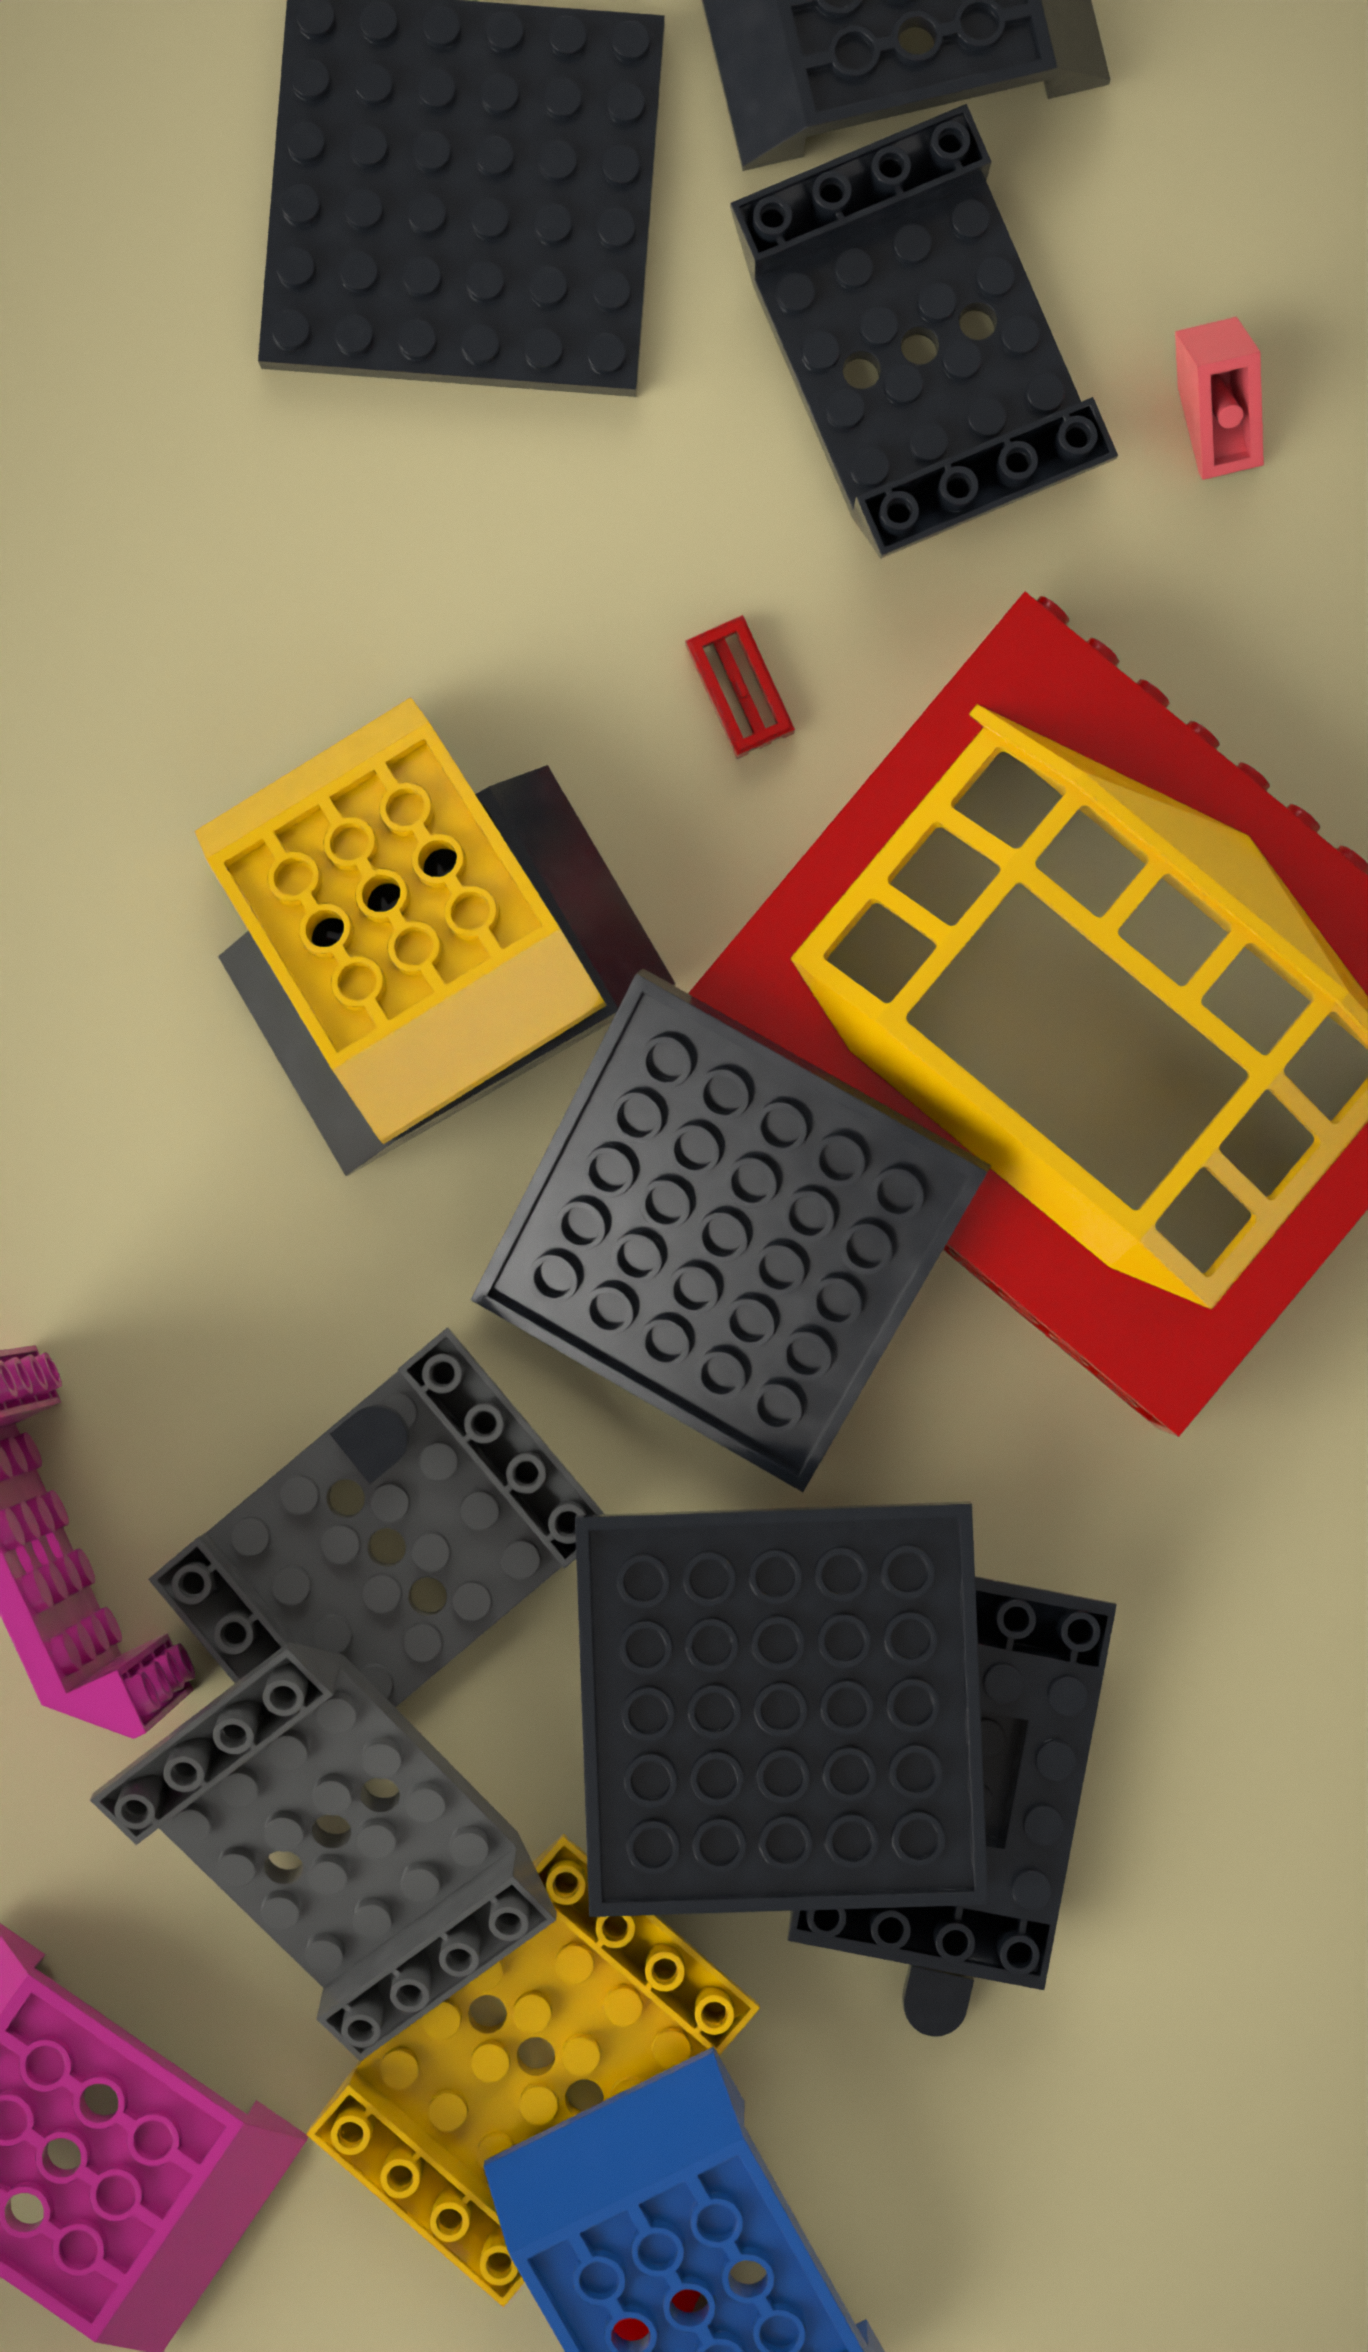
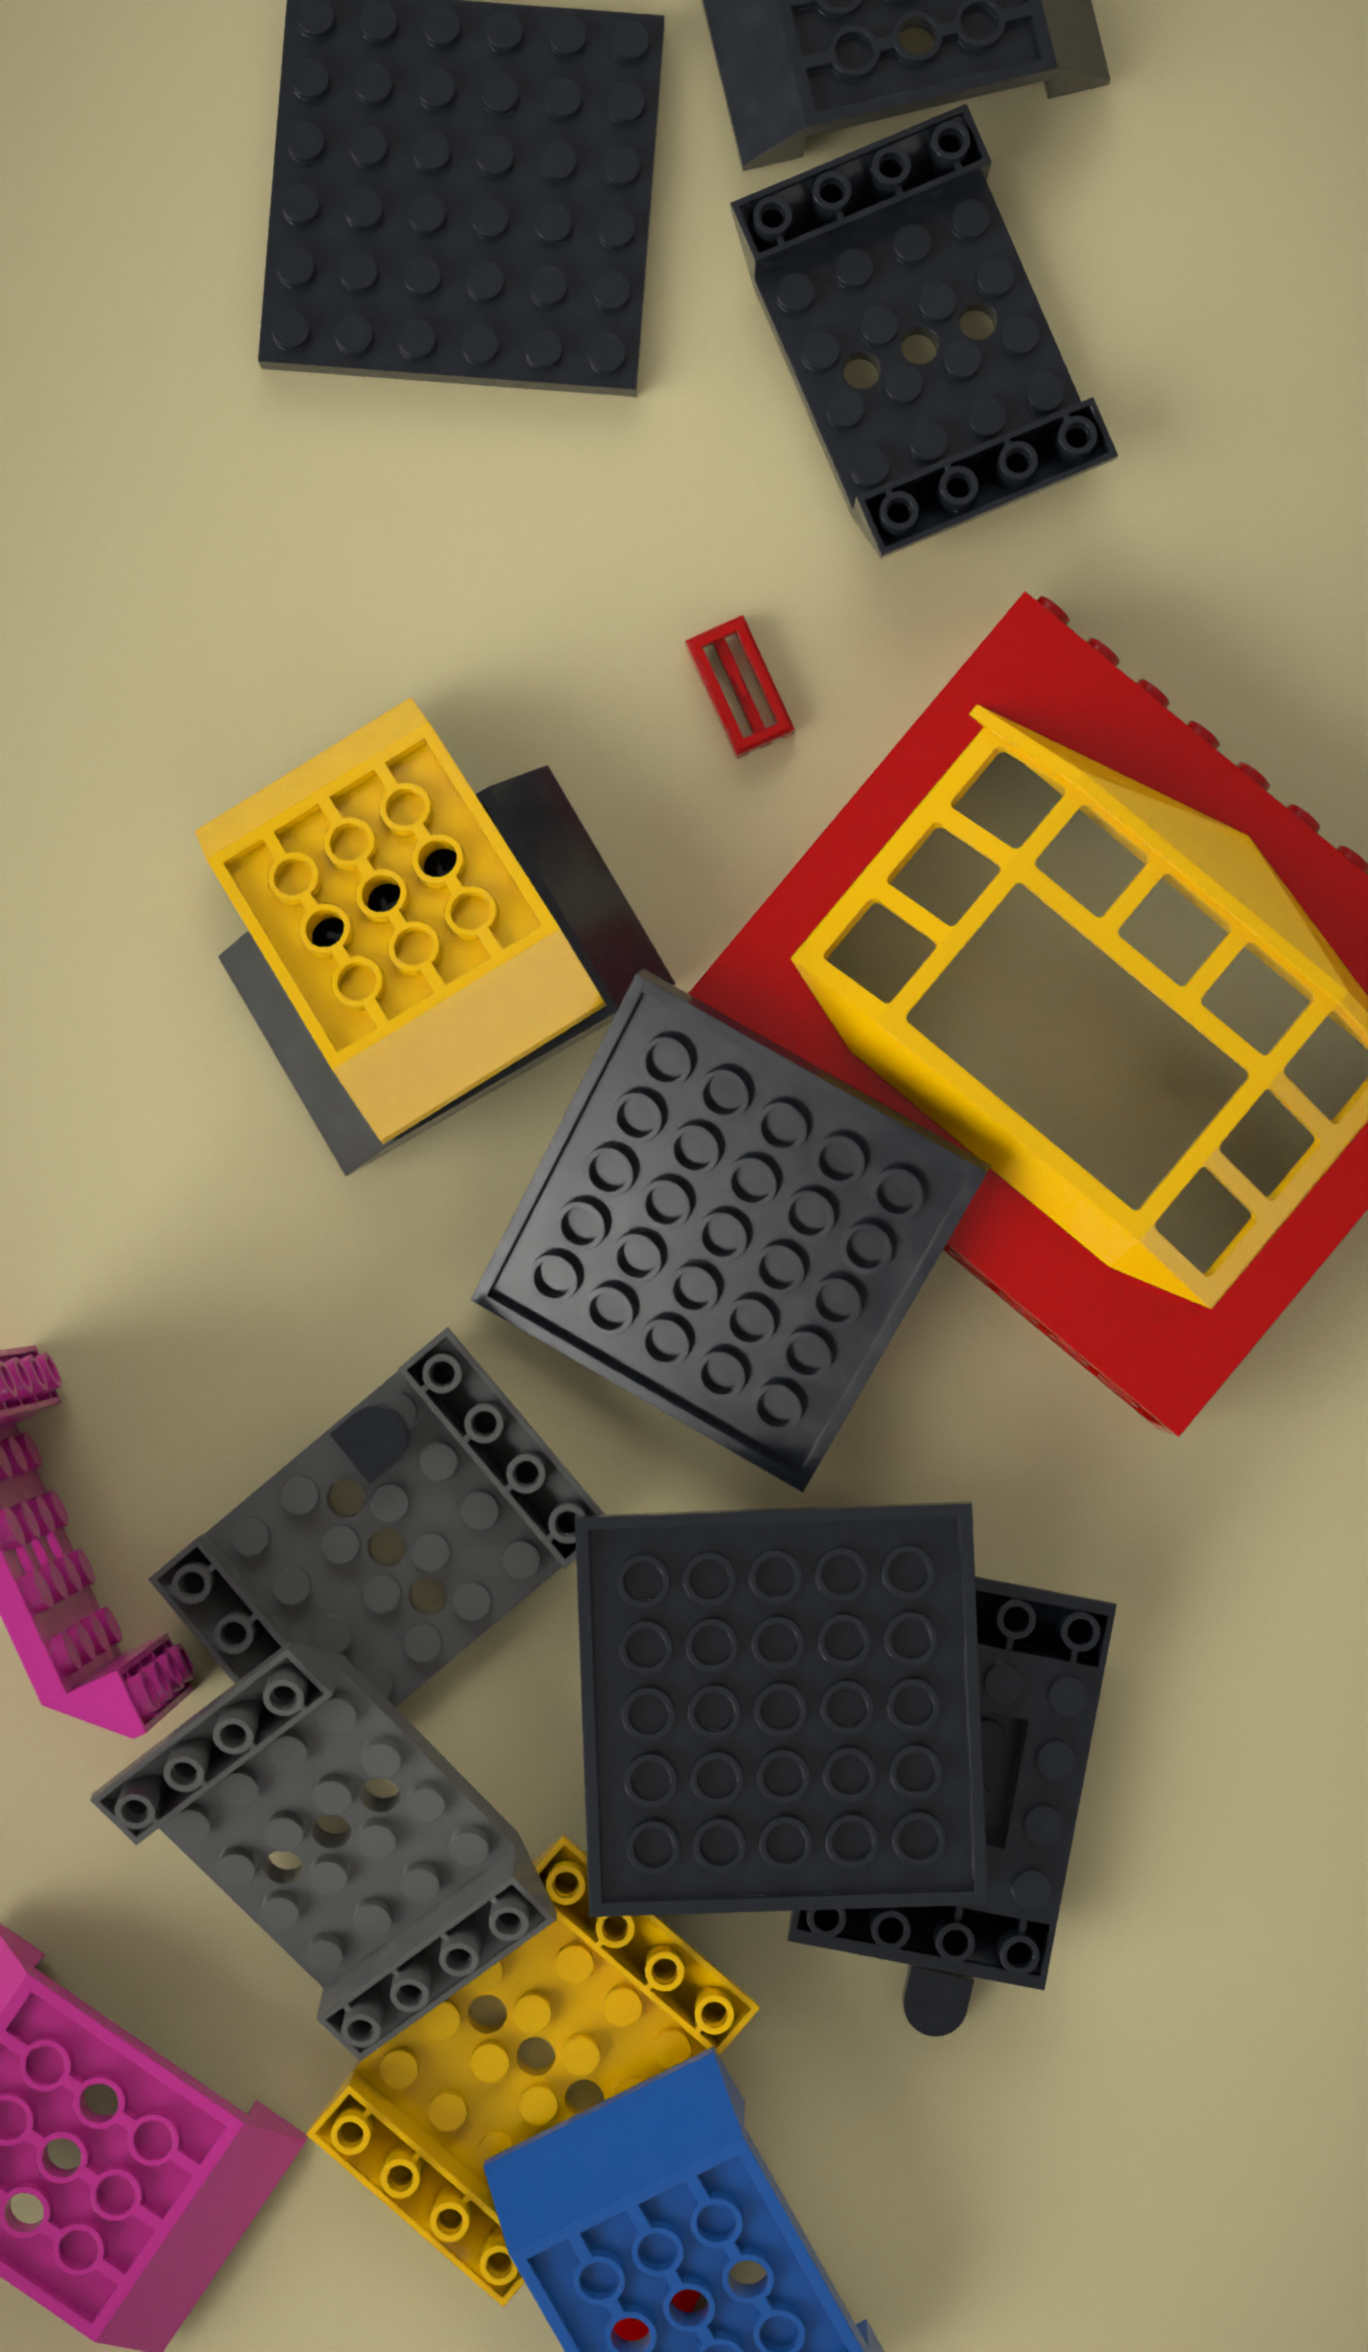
coral slope [1175,316,1264,480] -> none

